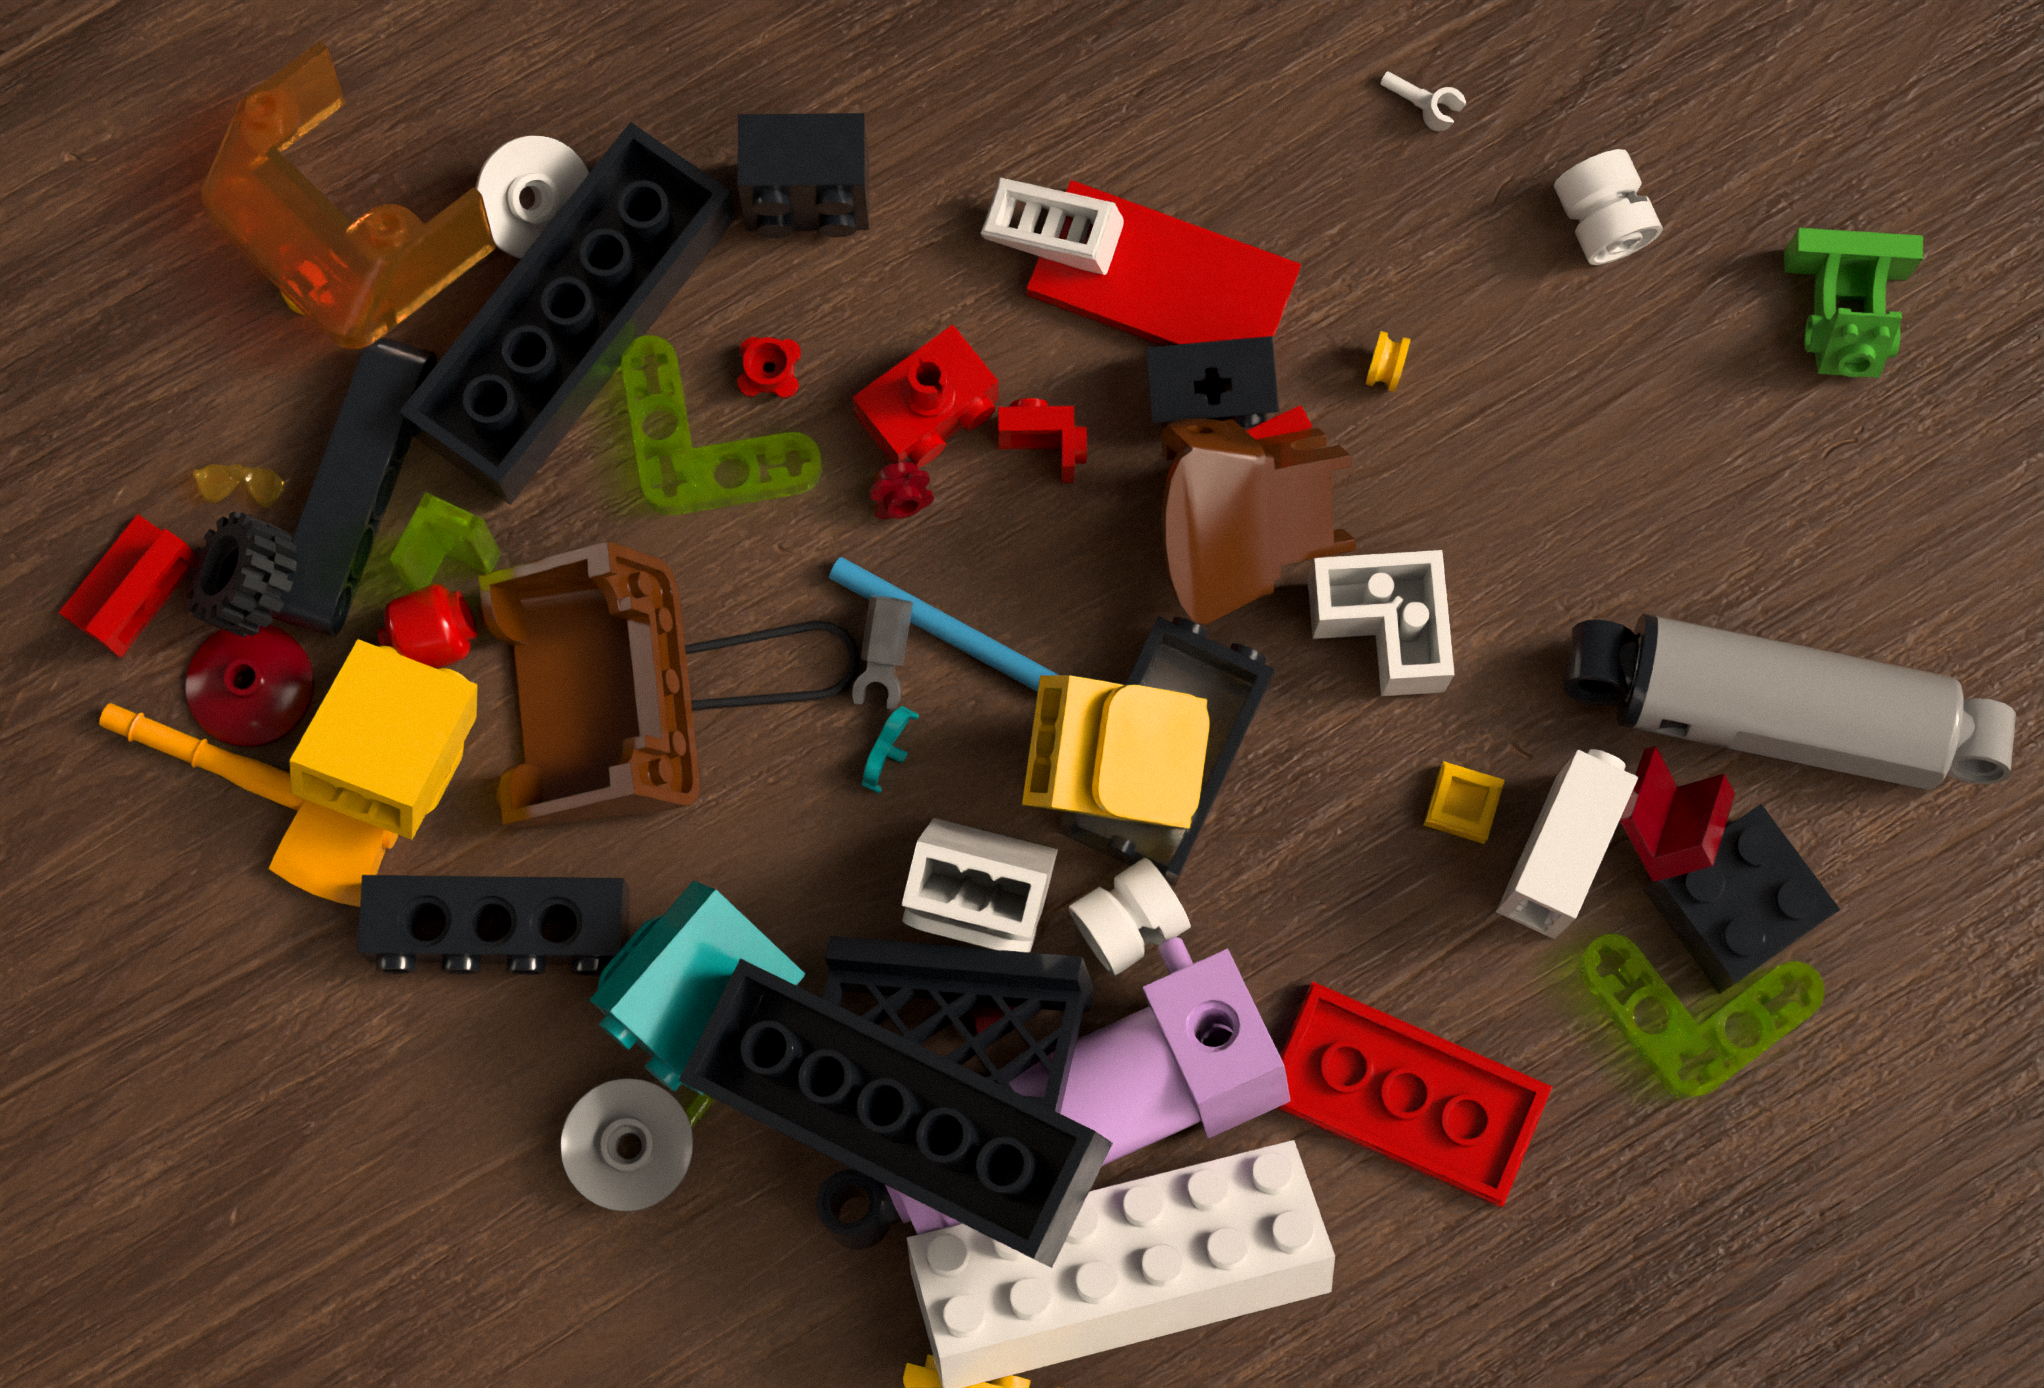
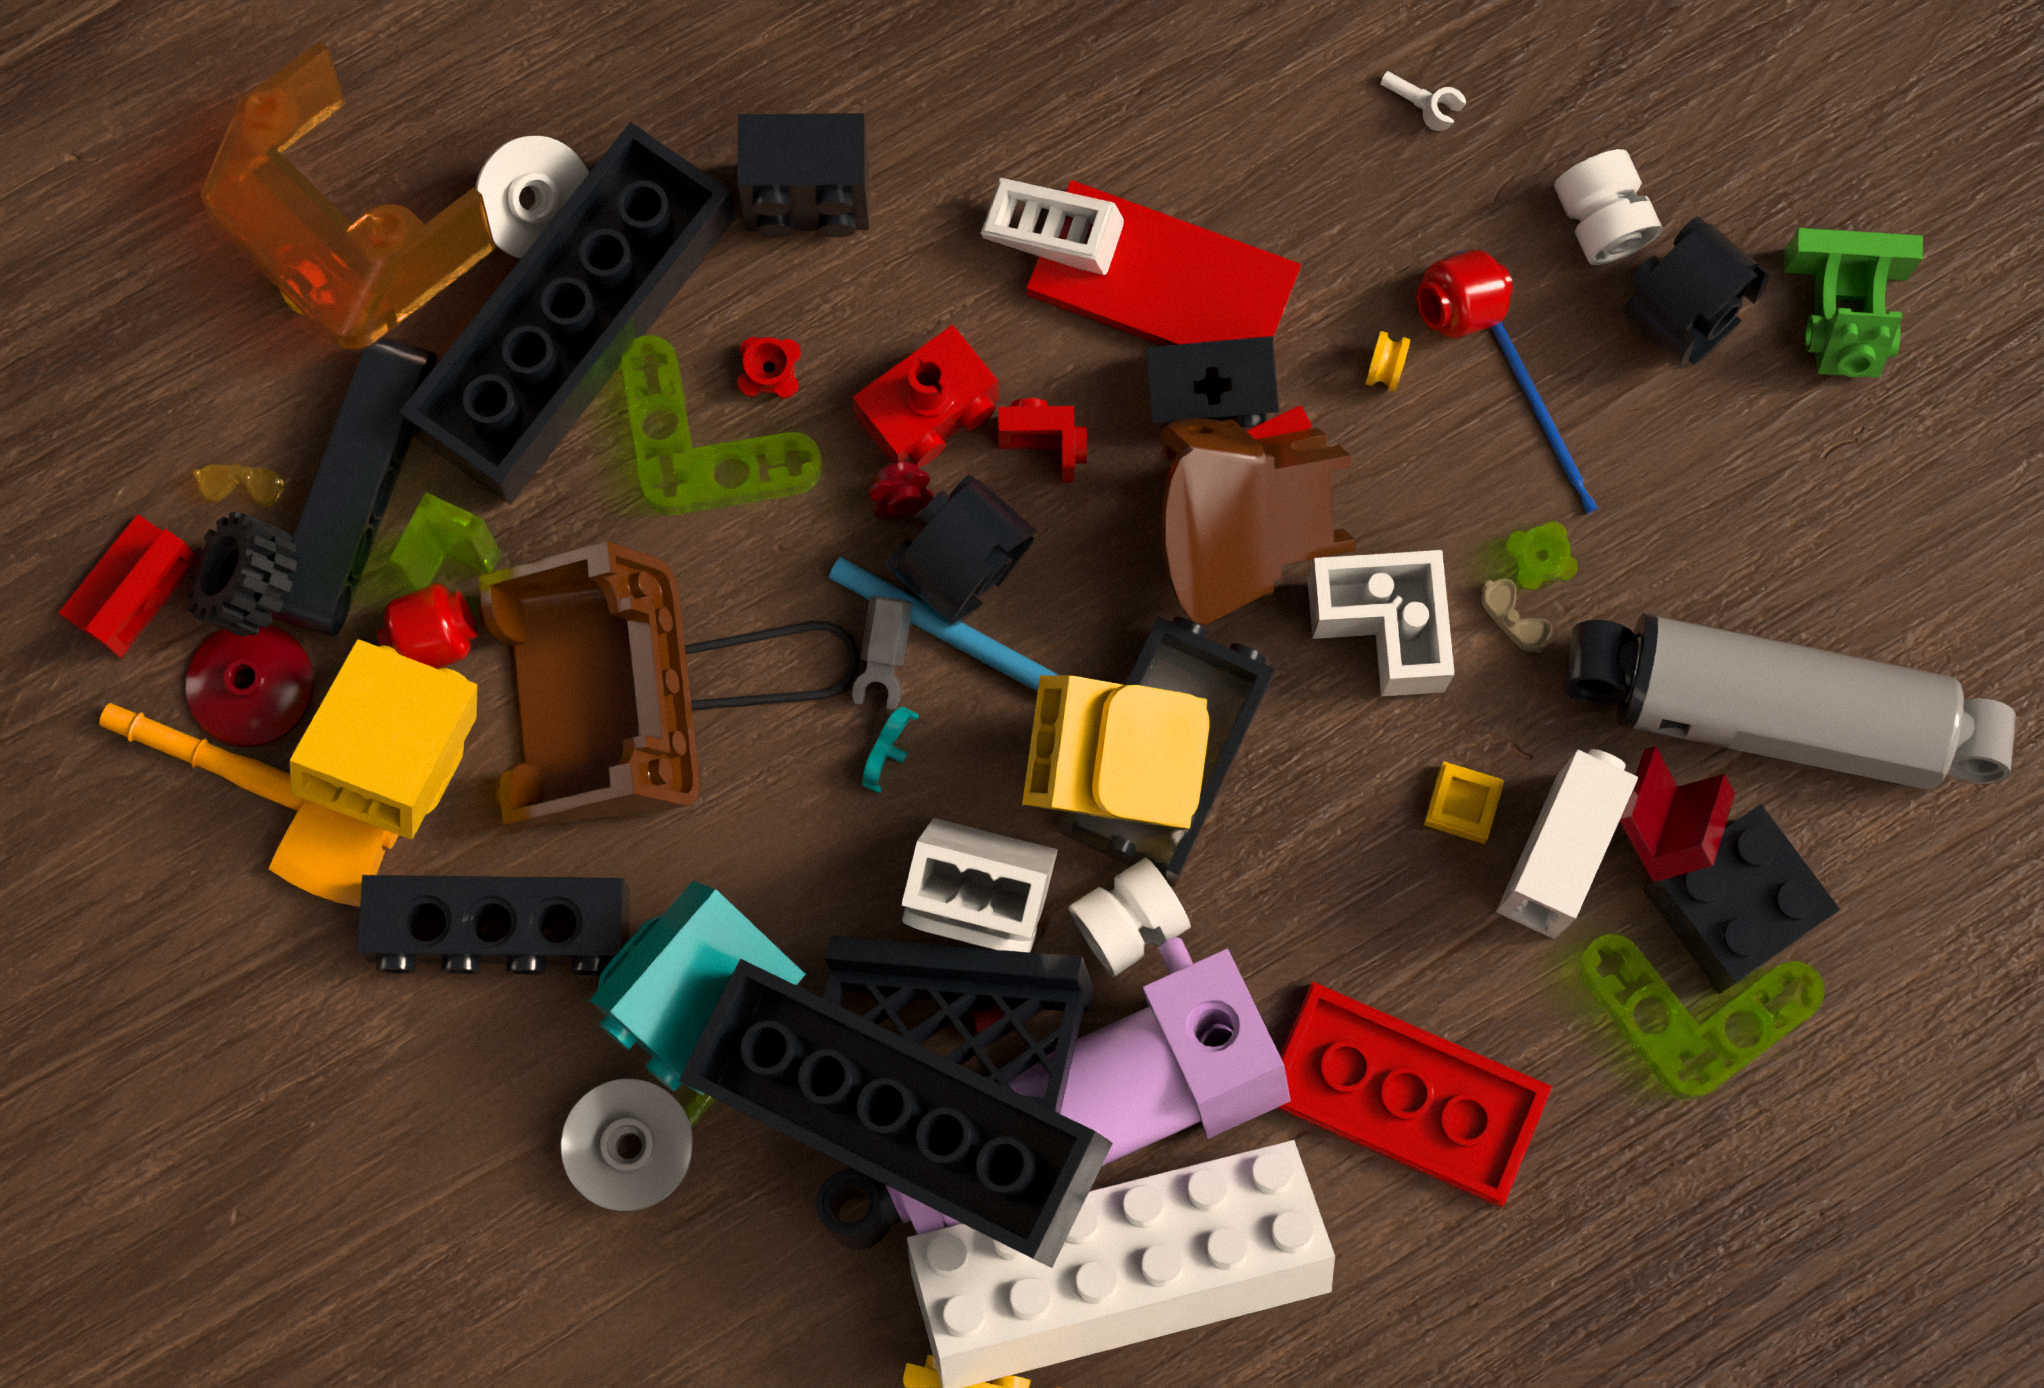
none -> black brick [886,474,1036,626]
none -> red head [1416,249,1513,339]
none -> blue piece [1455,251,1598,514]
none -> dark tan piece [1481,578,1553,654]
none -> clear neon green plate [1506,521,1578,590]
none -> black brick [1623,216,1770,368]

